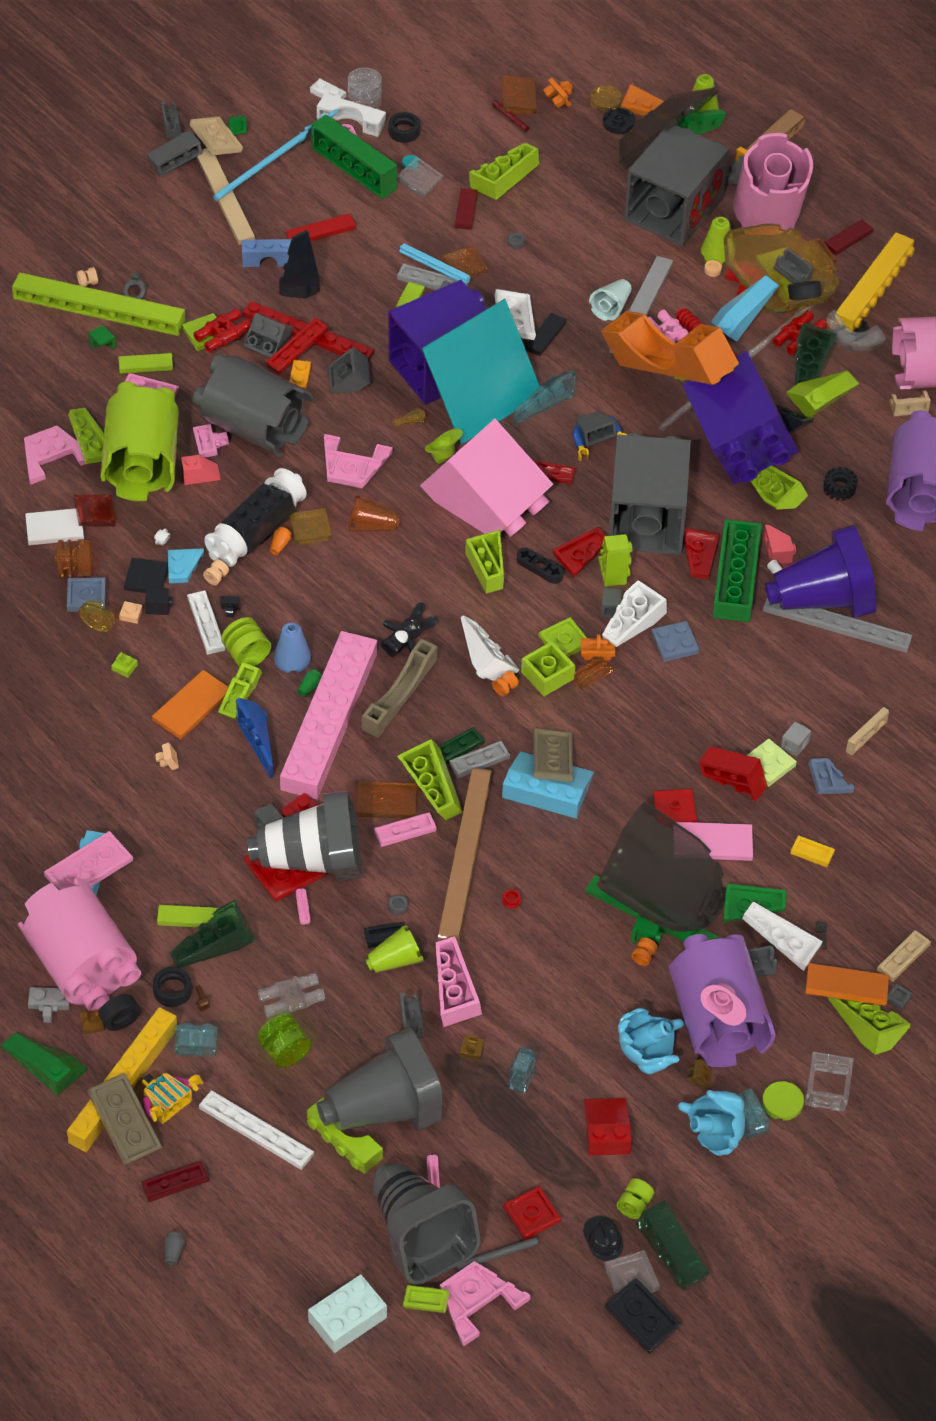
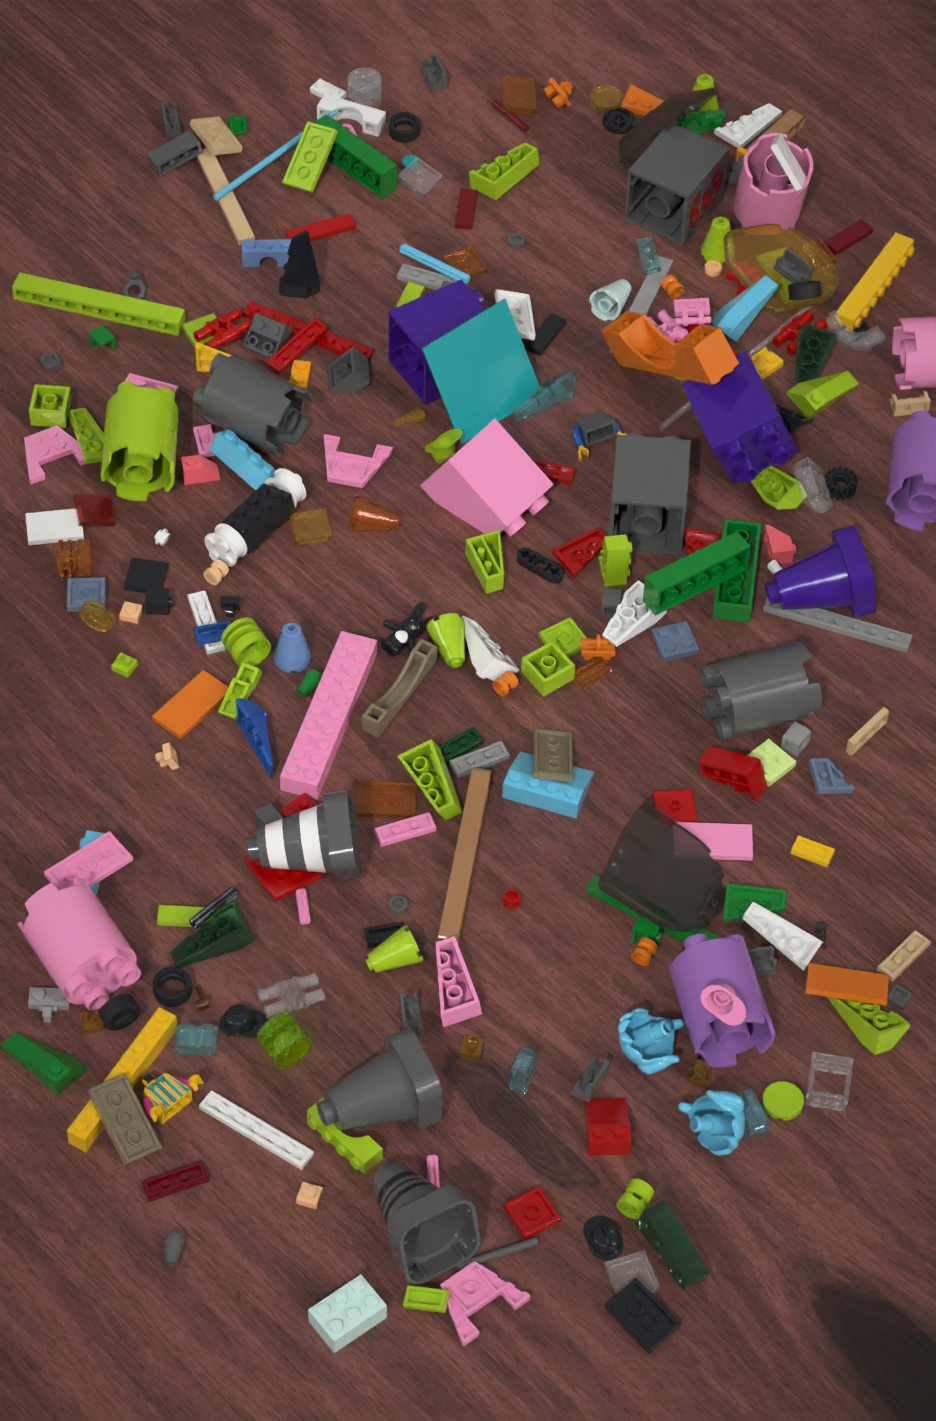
light nougat wheel [76,267,98,287] -> none
lime tile [119,353,173,374] -> none
medium azure wing [168,549,204,583] -> none
orange cone [269,527,291,555] -> none
none -> lime brick [29,384,72,428]
none -> dark grey tile [39,351,63,373]
none -> black axle [189,887,238,929]
none -> blue tile [193,621,231,646]
none -> yellow wing [195,343,232,372]
none -> medium azure brick [209,429,276,490]
none -> black piece [219,1004,269,1038]
none -> lime tile [282,121,338,193]
none -> light nougat plate [296,1182,323,1209]
none -> dark grey hinge [421,53,447,92]
none -> lime cone [426,613,465,668]
none -> dark grey hinge [571,1056,610,1103]
none -> clear light blue tile [636,236,661,276]
none -> green brick [643,532,751,616]
none -> orange wheel [661,275,685,299]
none -> bright pink plate [674,298,711,326]
none -> dark grey brick [699,641,822,741]
none -> white wing [714,103,782,148]
none -> yellow plate [751,347,784,379]
none -> white tile [771,133,807,191]
none -> clear window [792,457,834,514]

